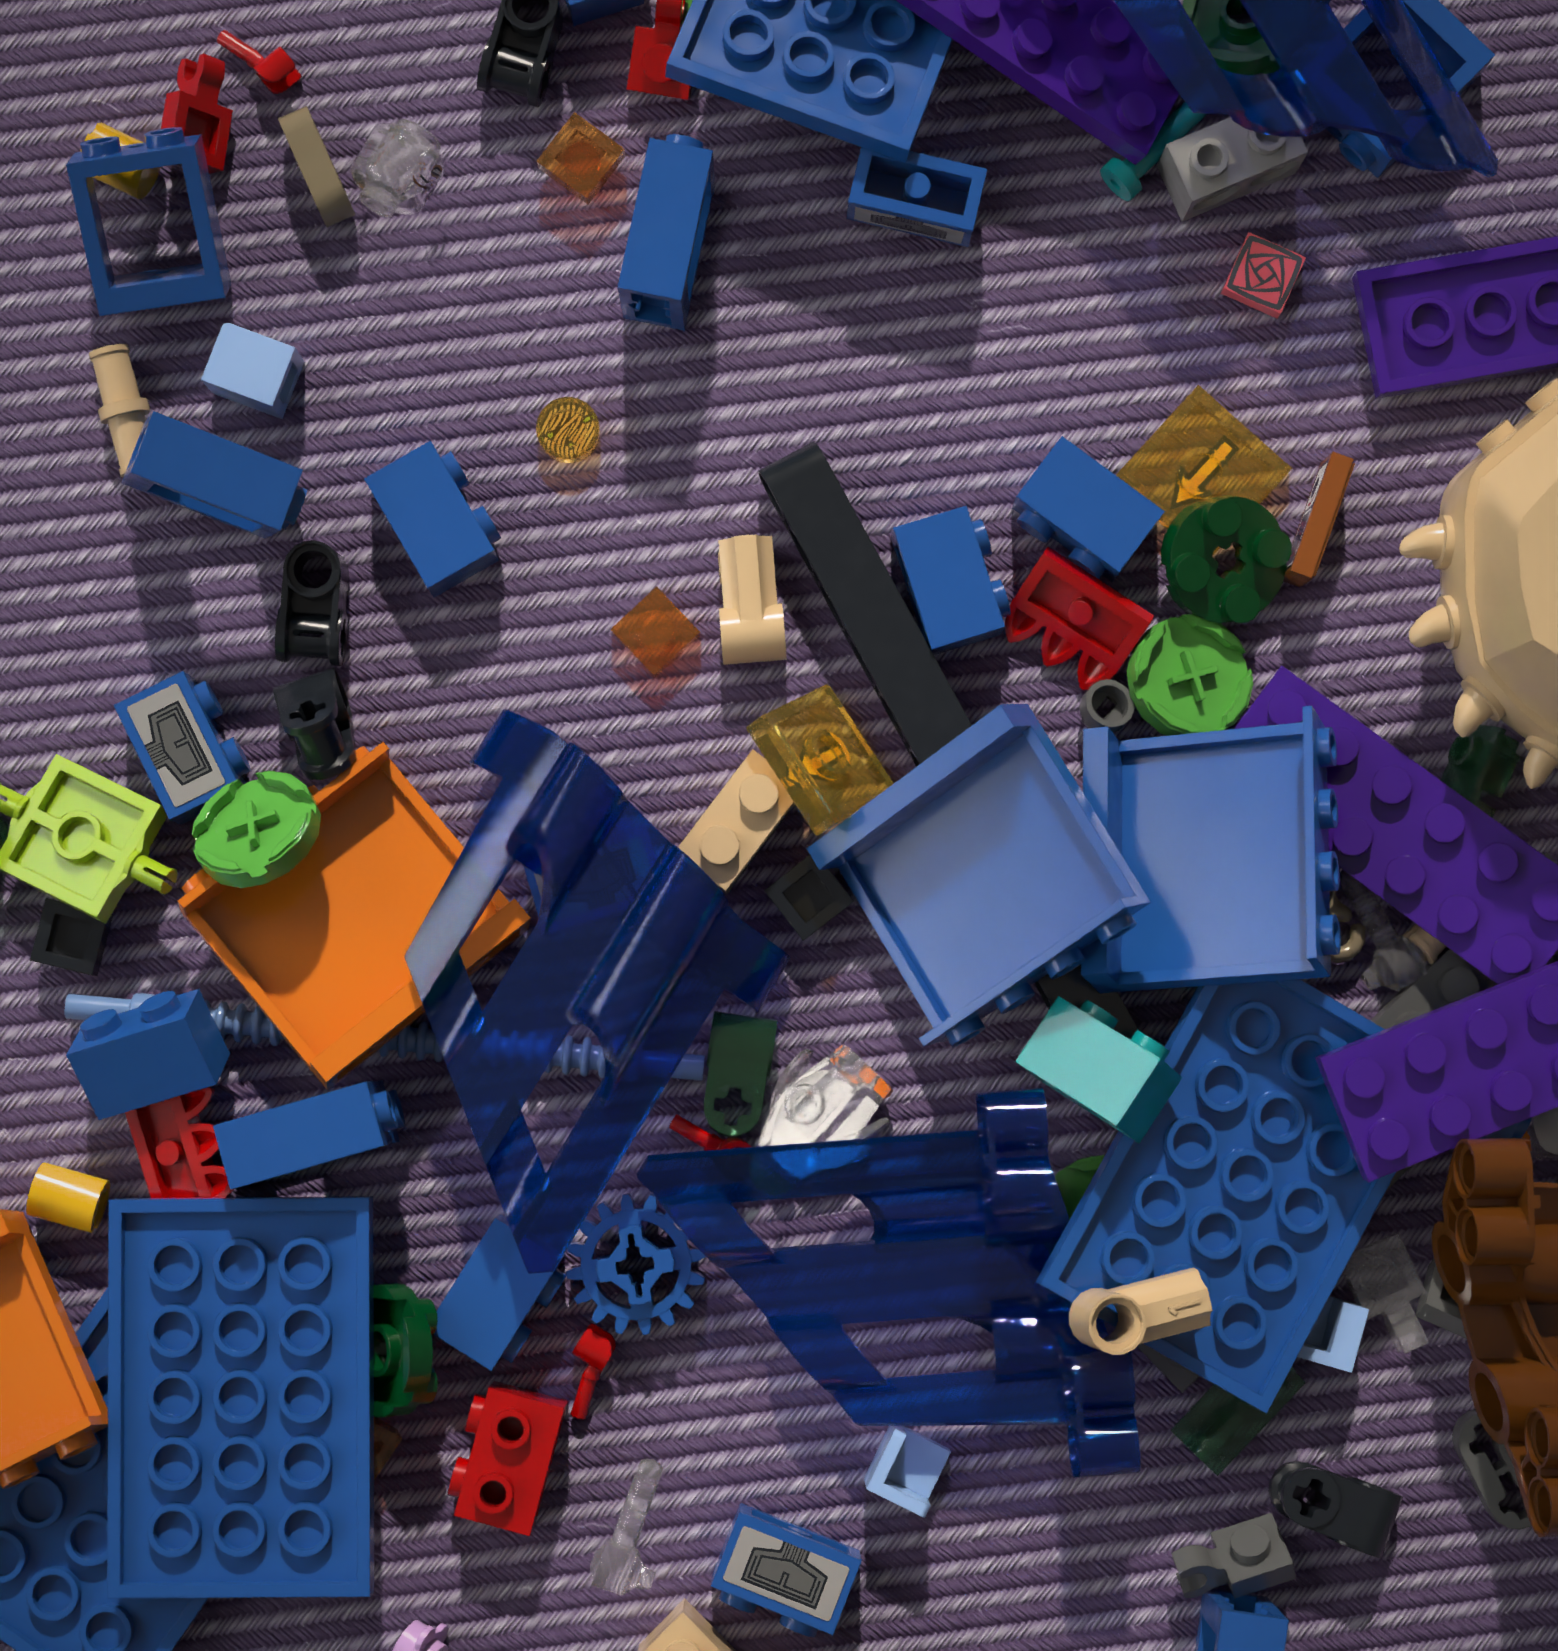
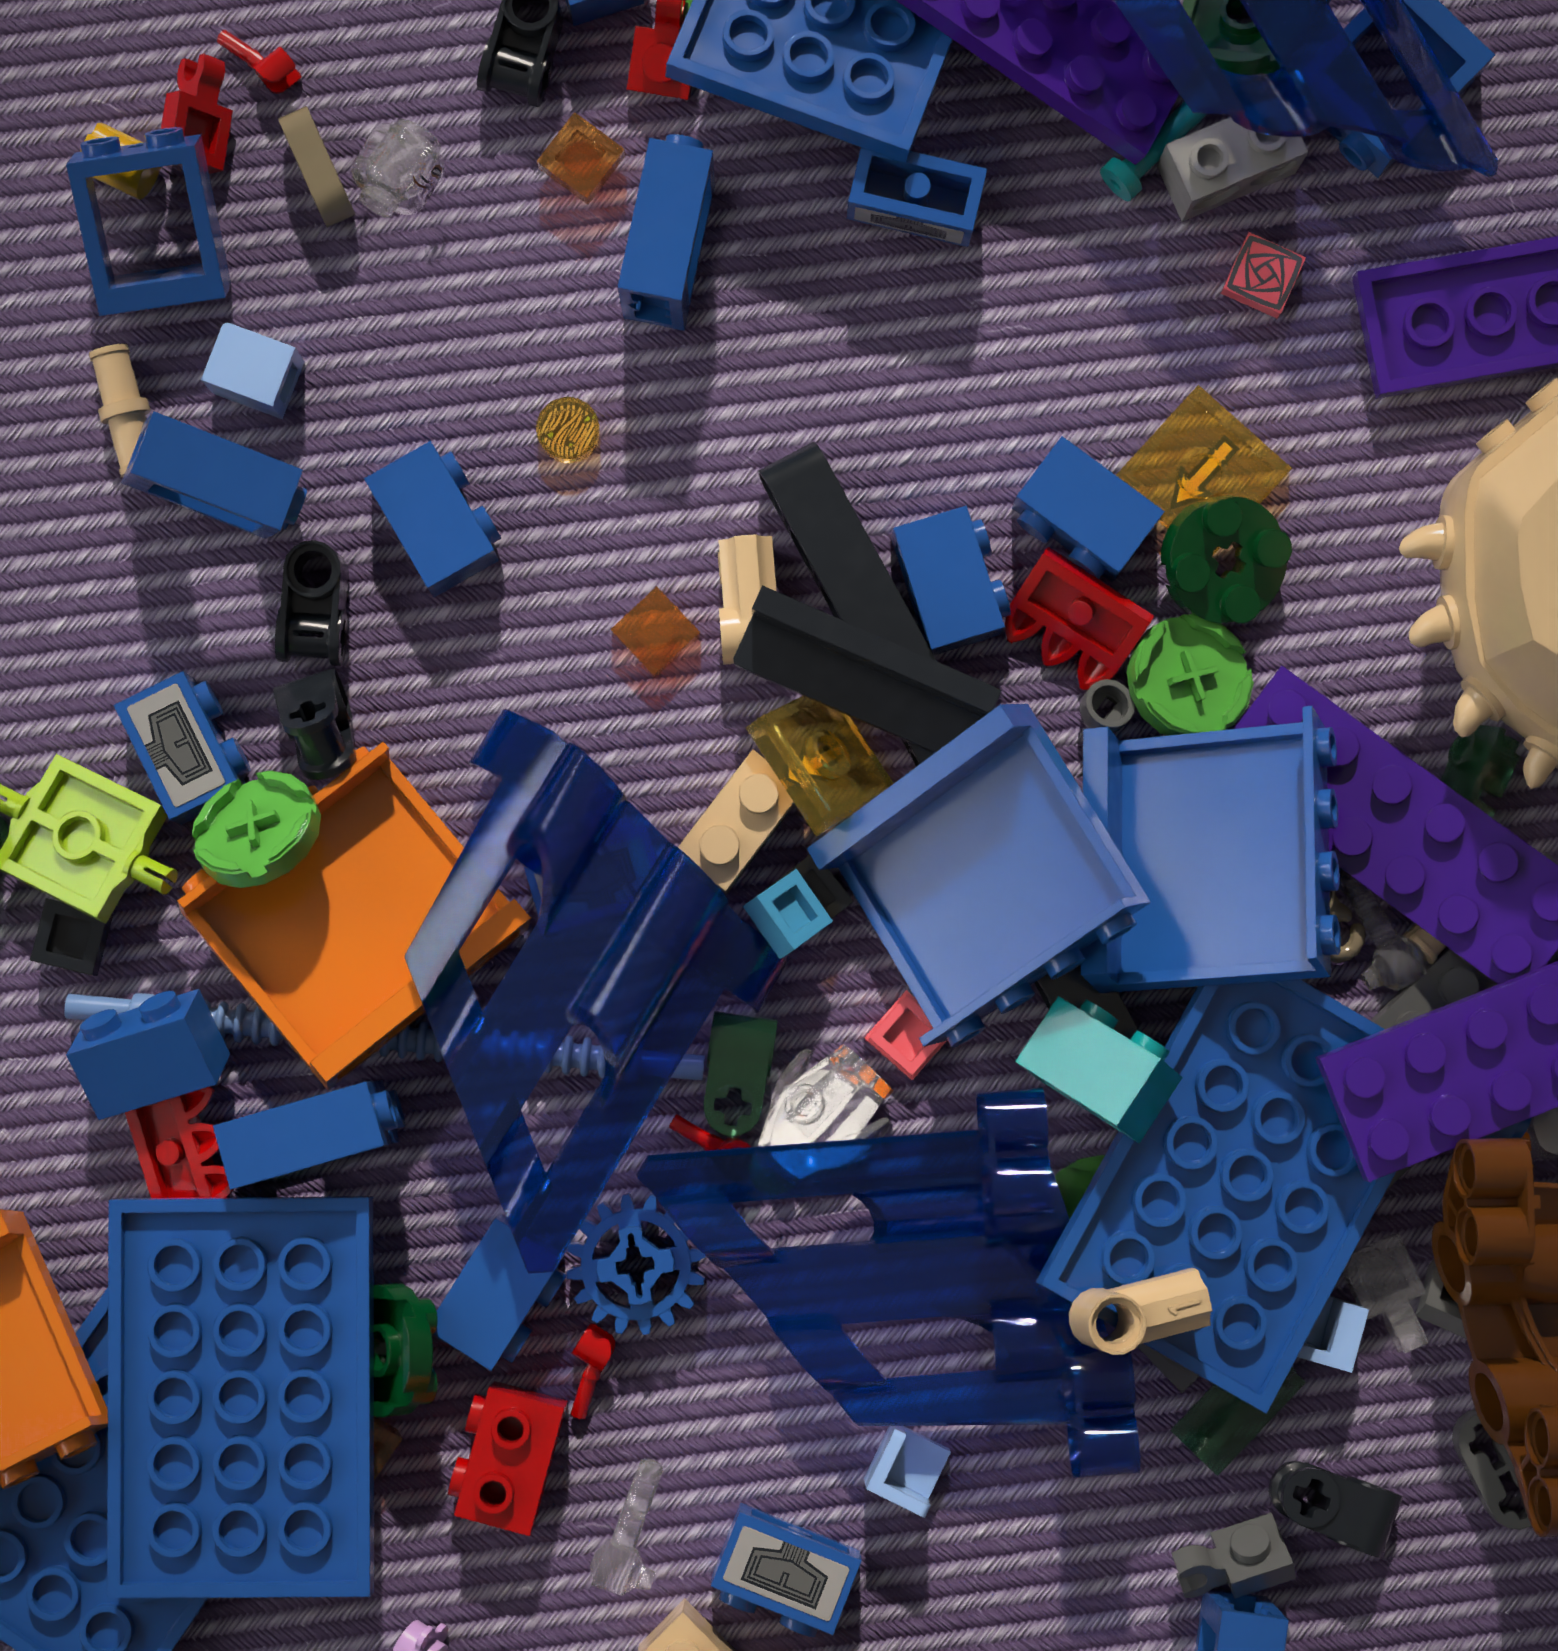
yellow piece [26,1162,111,1233] -> none
dark orange tile [1283,452,1355,587] -> none
none -> black panel [733,585,1002,753]
none -> dark azure plate [743,869,833,959]
none -> coral tile [864,990,946,1080]

